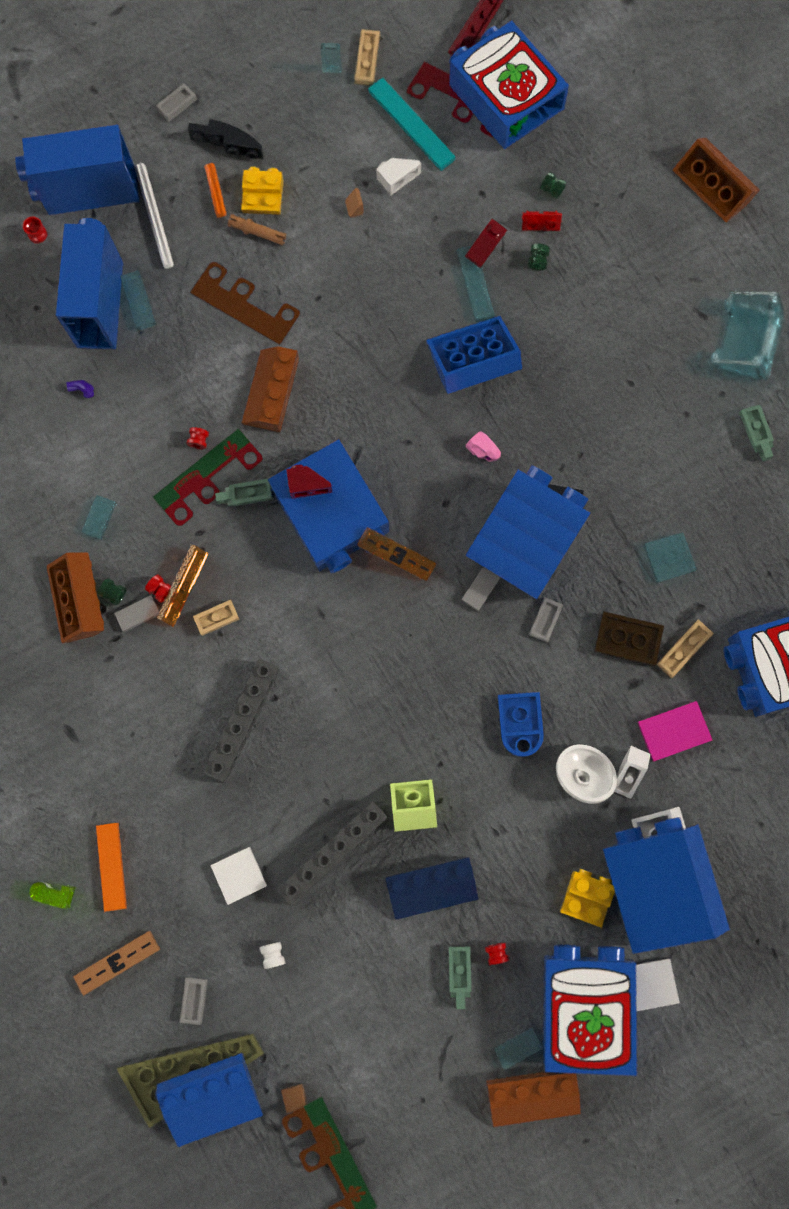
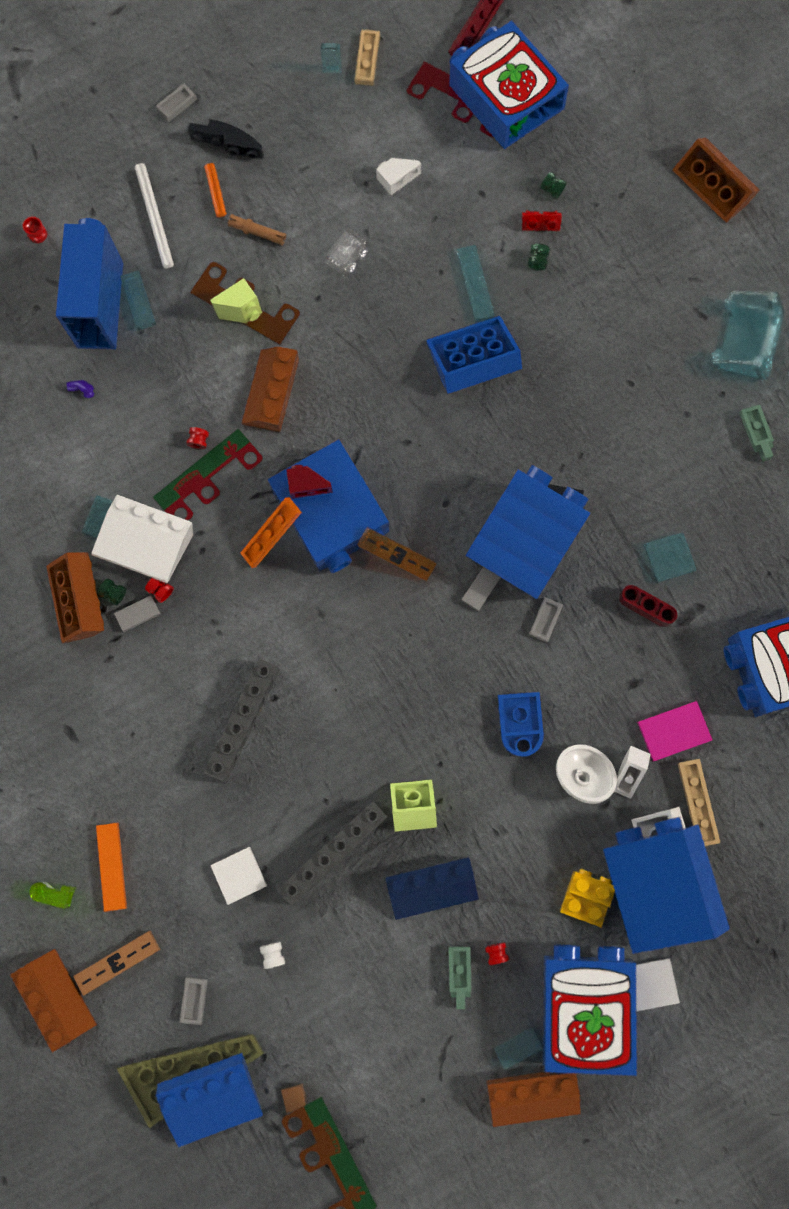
blue brick [15,125,140,215] -> none
clear orange tile [157,544,208,627] -> none
tan plate [193,600,240,636] -> none
sand green hinge [215,479,273,506] -> none
yellow plate [241,167,283,215] -> none
medium nougat slope [345,188,364,218] -> none
teal tile [368,78,456,171] -> none
dark red slope [465,219,508,268] -> none
bright pink rock [466,431,501,462] -> none
dark brown plate [594,611,664,667] -> none
tan tile [656,619,714,678] -> none
none -> dark orange slope [10,949,97,1053]
none -> white slope [91,495,193,583]
none -> yellowish green slope [211,278,262,323]
none -> orange tile [240,497,302,568]
none -> clear brick [325,228,368,277]
none -> dark red beam [619,585,678,627]
none -> tan plate [677,759,720,846]

